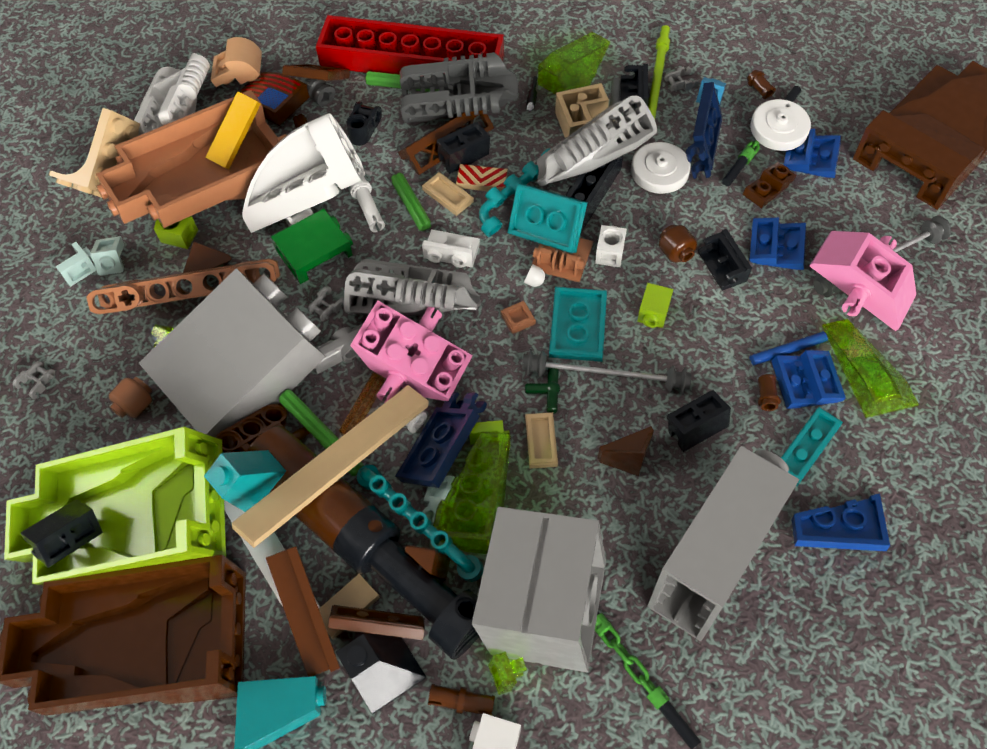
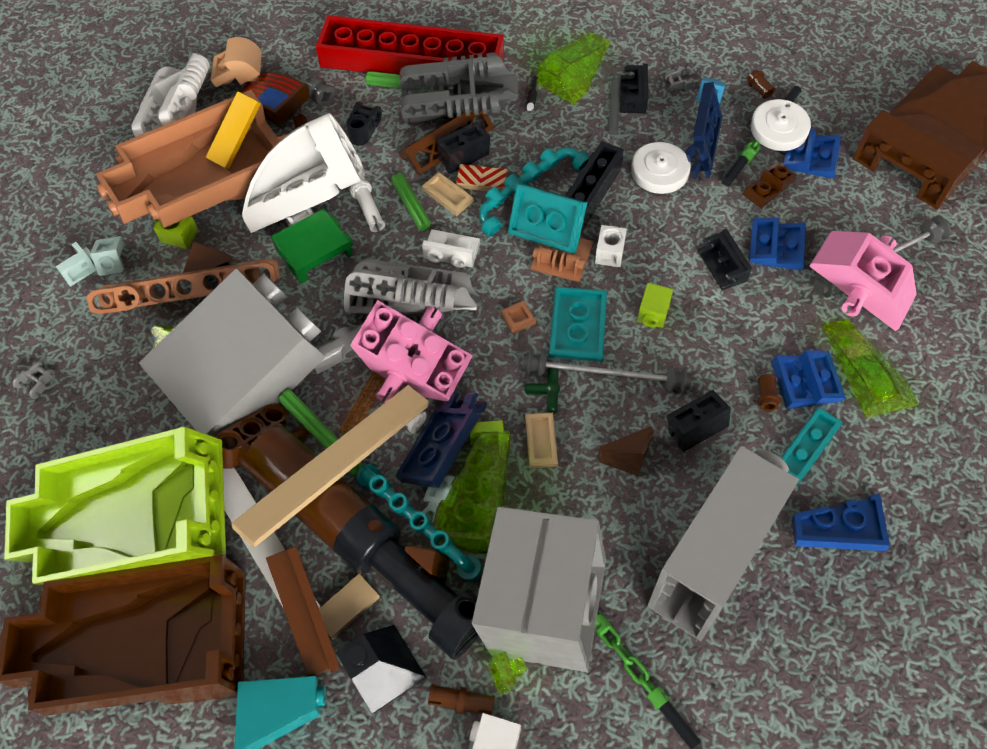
black hinge [21,499,103,568] -> none
tan bracket [49,108,140,198] -> none
nougat head [109,377,152,418] -> none
teal slope [204,450,286,512] -> none
reddish brown tile [282,64,350,81] -> none
light grey piece [308,286,344,322] -> none
reddish brown tile [328,605,425,640] -> none
white hinge [524,264,545,287] -> none
light grey connector [537,96,657,187] -> none
tan brick [555,83,609,138] -> none
lime bar [648,25,670,119] -> none
reddish brown head [659,225,697,263] -> none
blue bar [749,331,828,366] -> none

